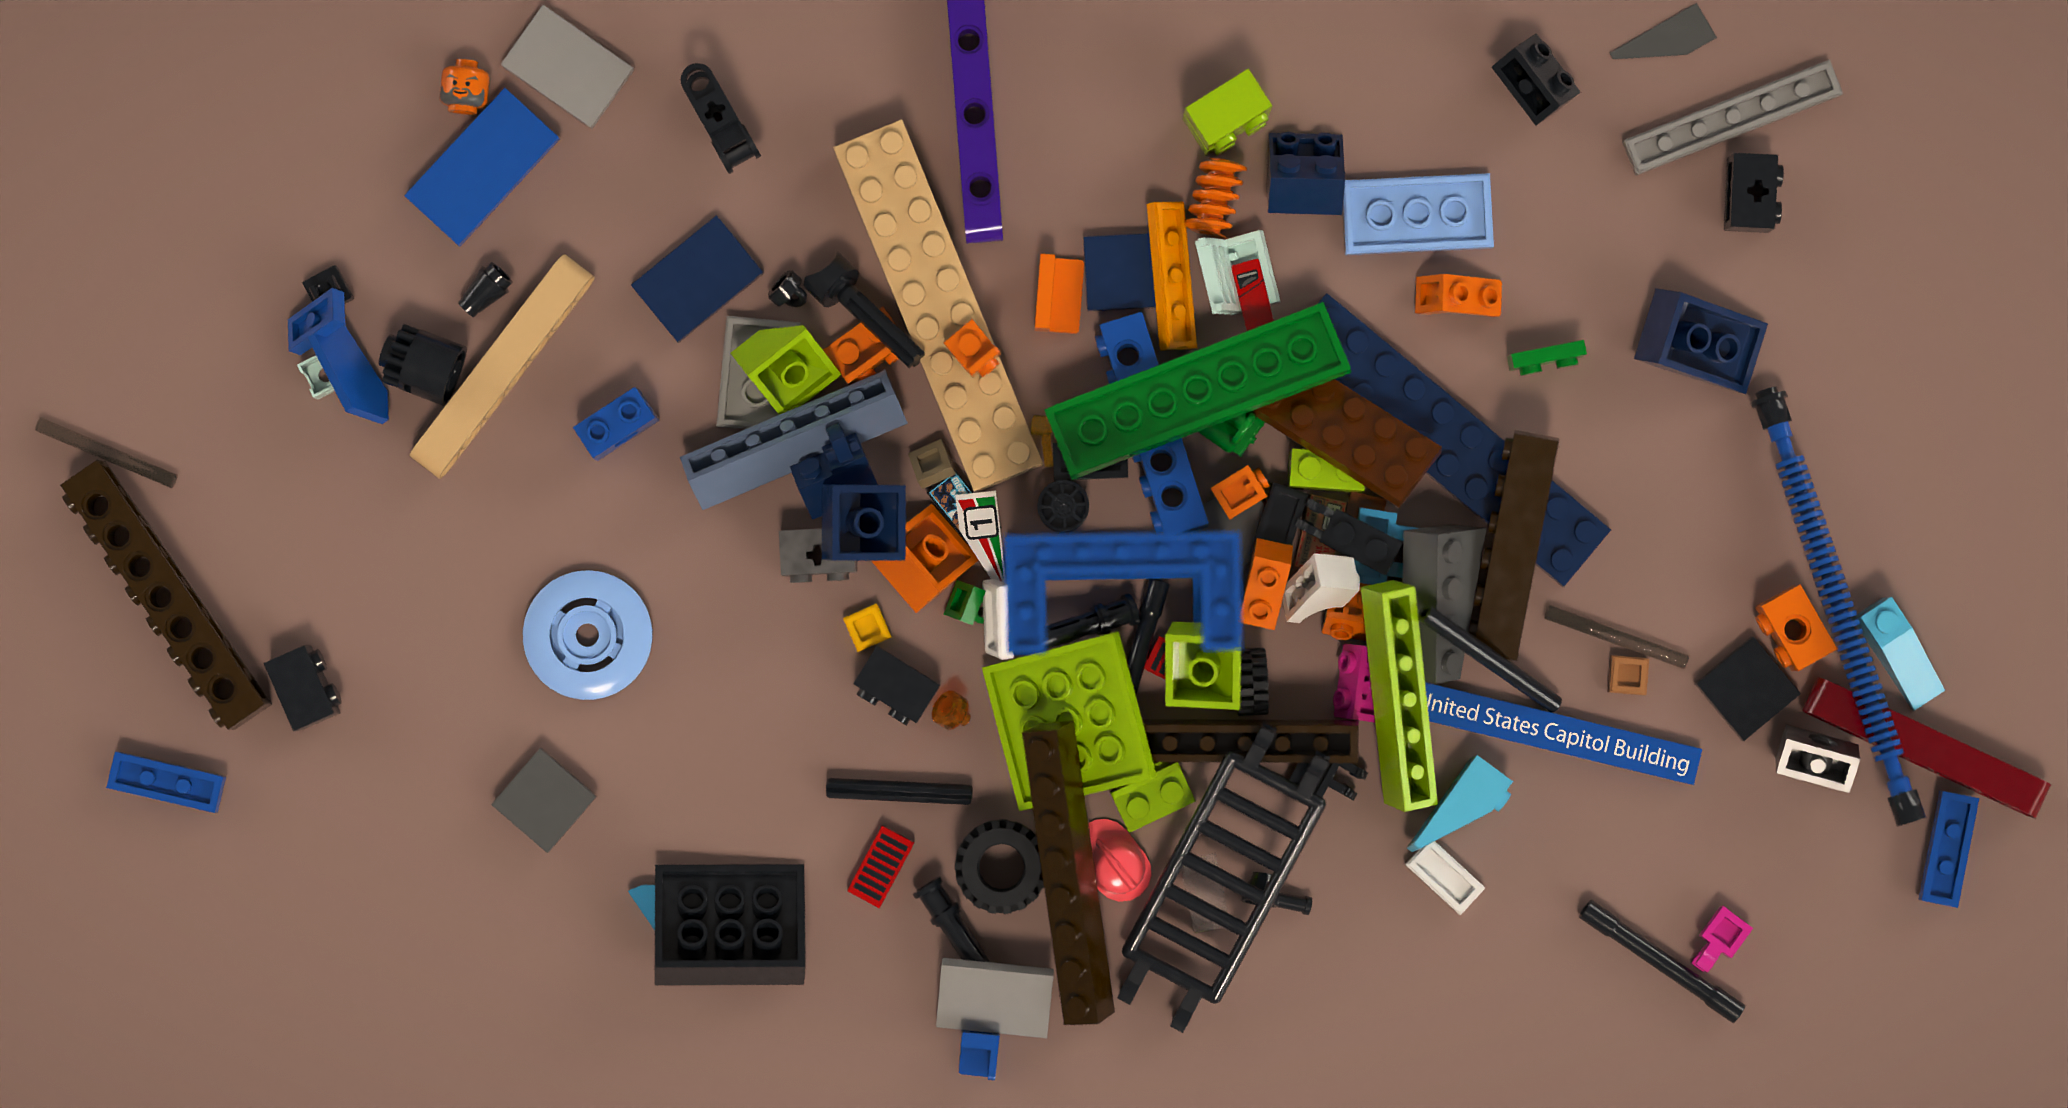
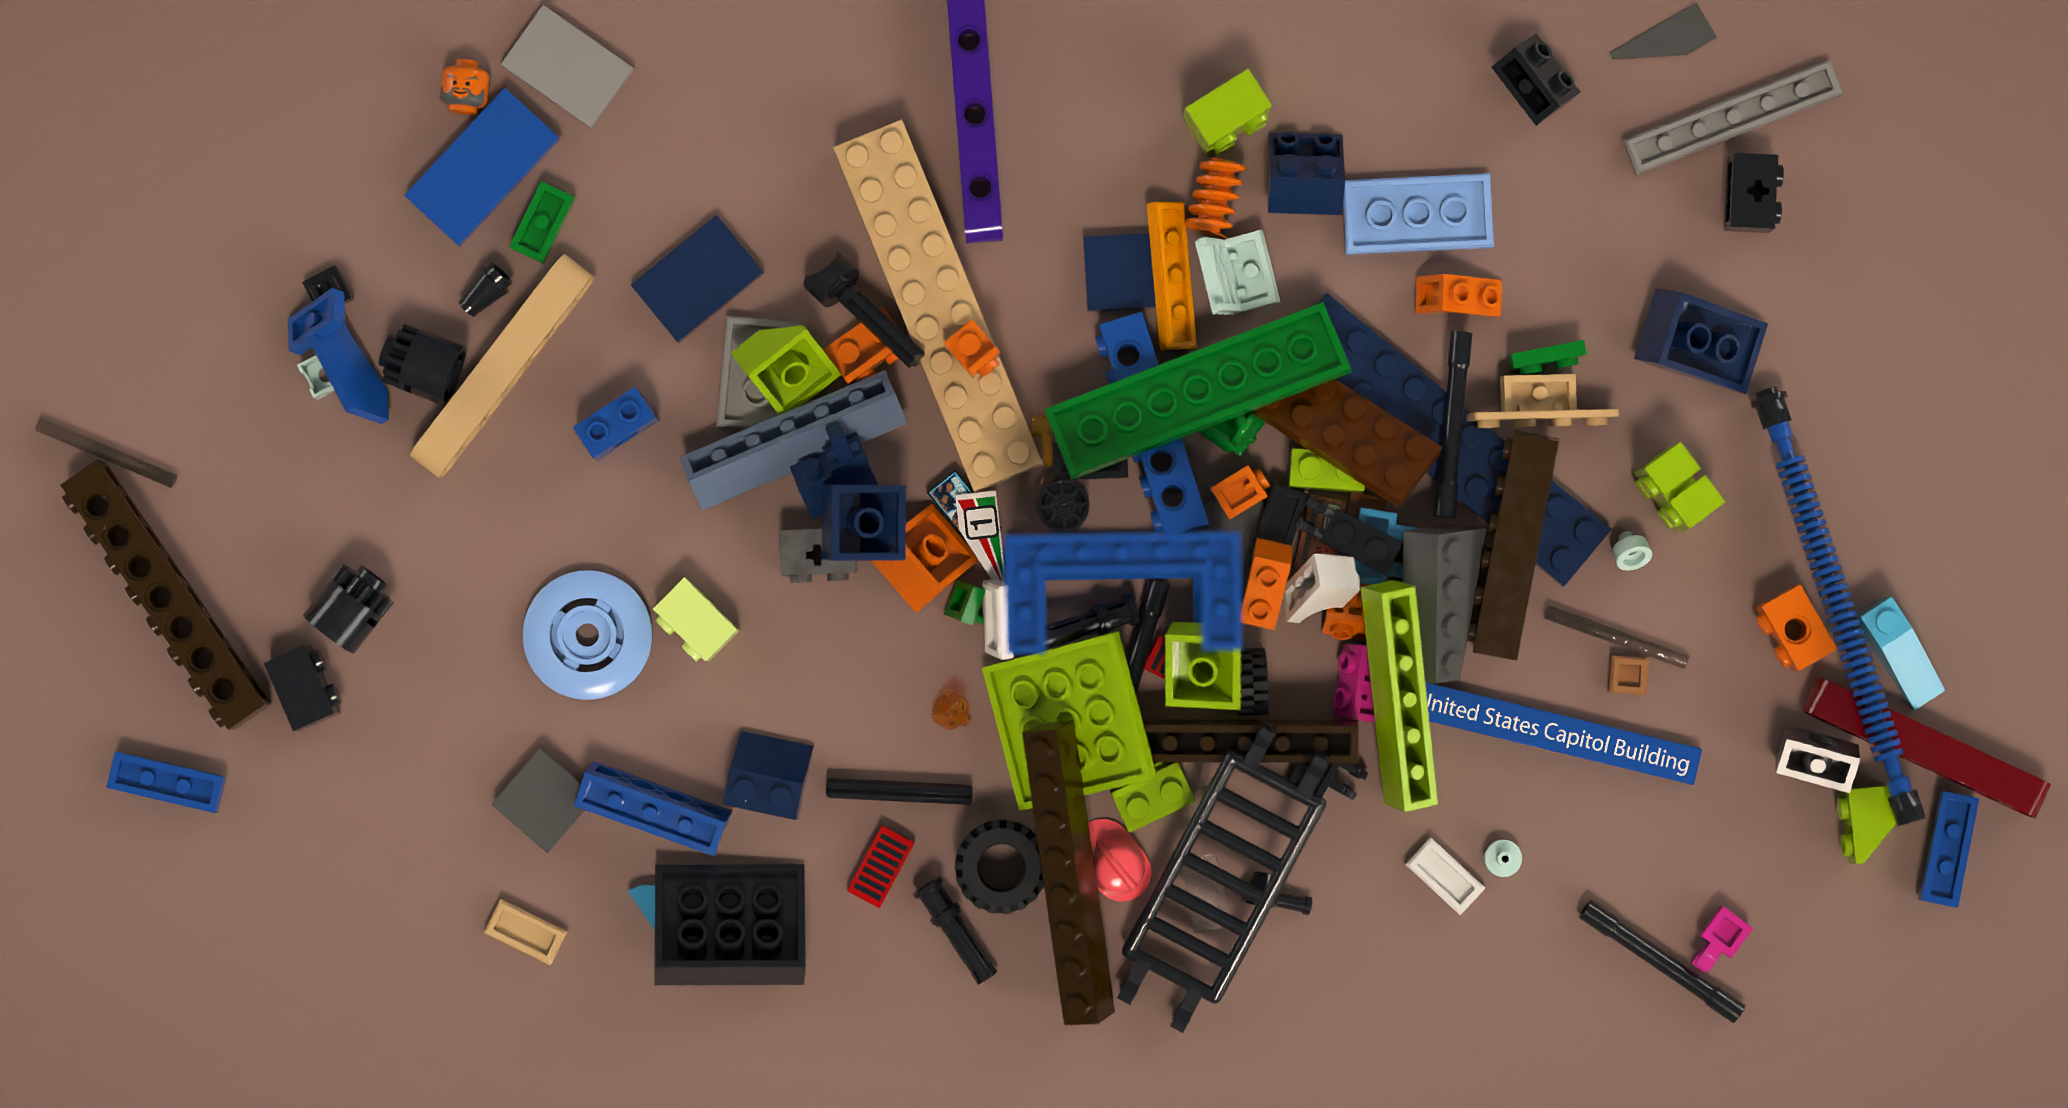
black piece [680,63,761,174] -> none
black tile [768,270,807,308] -> none
yellow tile [843,603,892,652] -> none
black brick [853,646,941,726] -> none
dark tan plate [908,439,956,489] -> none
light grey tile [936,958,1054,1038] -> none
blue panel [959,1030,1000,1080] -> none
orange panel [1035,254,1084,334] -> none
red sticker [1231,259,1274,331] -> none
medium azure slope [1407,755,1513,852] -> none
black piece [1418,605,1562,713] -> none
black tile [1695,637,1801,741] -> none
none -> black gear [303,564,394,654]
none -> tan tile [484,899,568,965]
none -> green plate [509,181,576,265]
none -> blue fence [574,761,733,856]
none -> yellowish green piece [653,577,740,662]
none -> dark blue slope [722,731,814,820]
none -> black piece [1433,331,1473,518]
none -> tan bracket [1466,374,1619,428]
none -> light aqua tile [1483,839,1522,877]
none -> light aqua tile [1612,531,1652,571]
none -> lime piece [1633,442,1725,532]
none -> lime slope [1837,785,1896,864]

